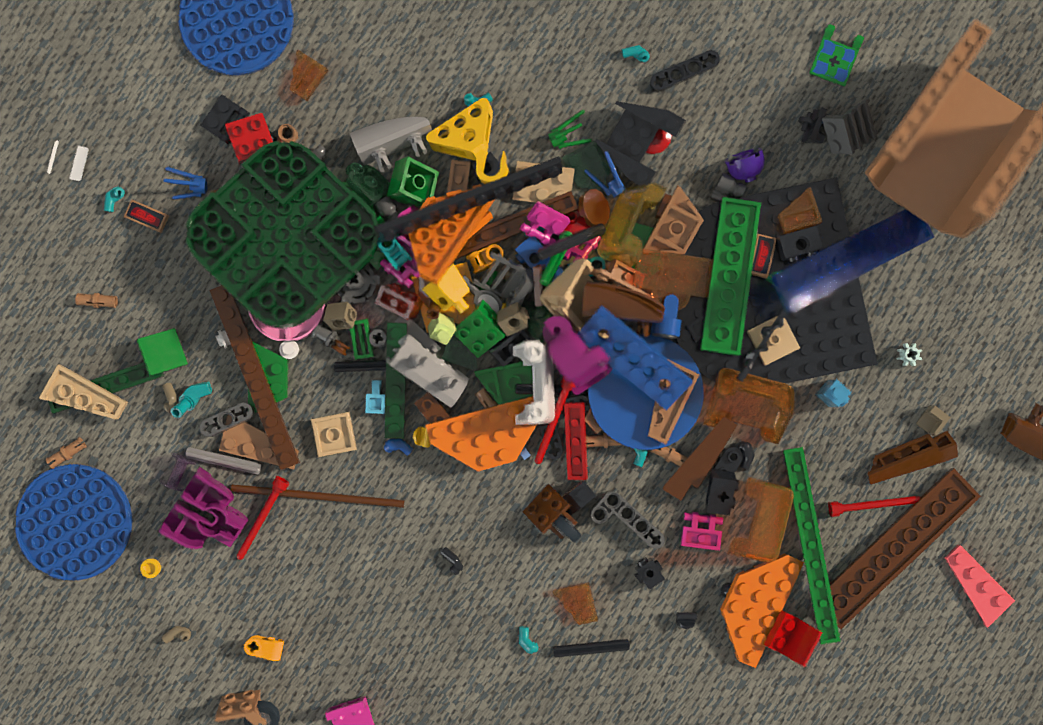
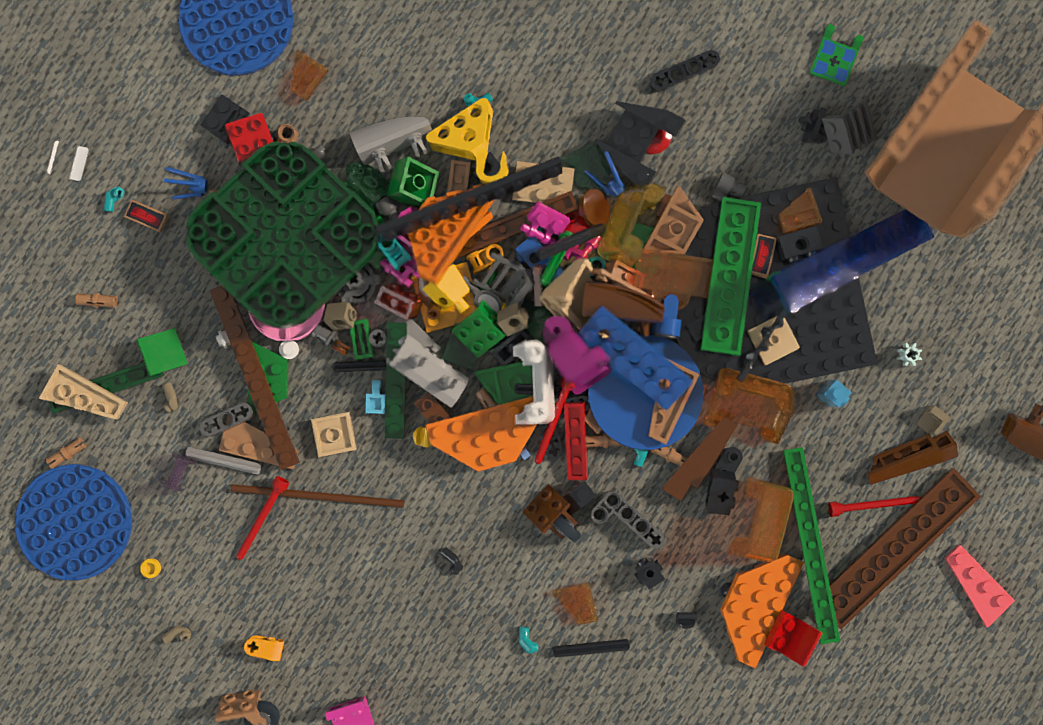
magenta piece [159,467,248,549] -> none
teal arm [171,381,212,418] -> none
blue arm [384,439,413,456] -> none
yellowish green brick [428,312,456,345] -> none
green plant [548,110,592,149] -> none
teal arm [621,45,649,63] -> none
dark pink plate [680,512,723,551] -> none
dark purple cylinder [725,148,765,182] -> none
black arm [738,441,755,470] -> none

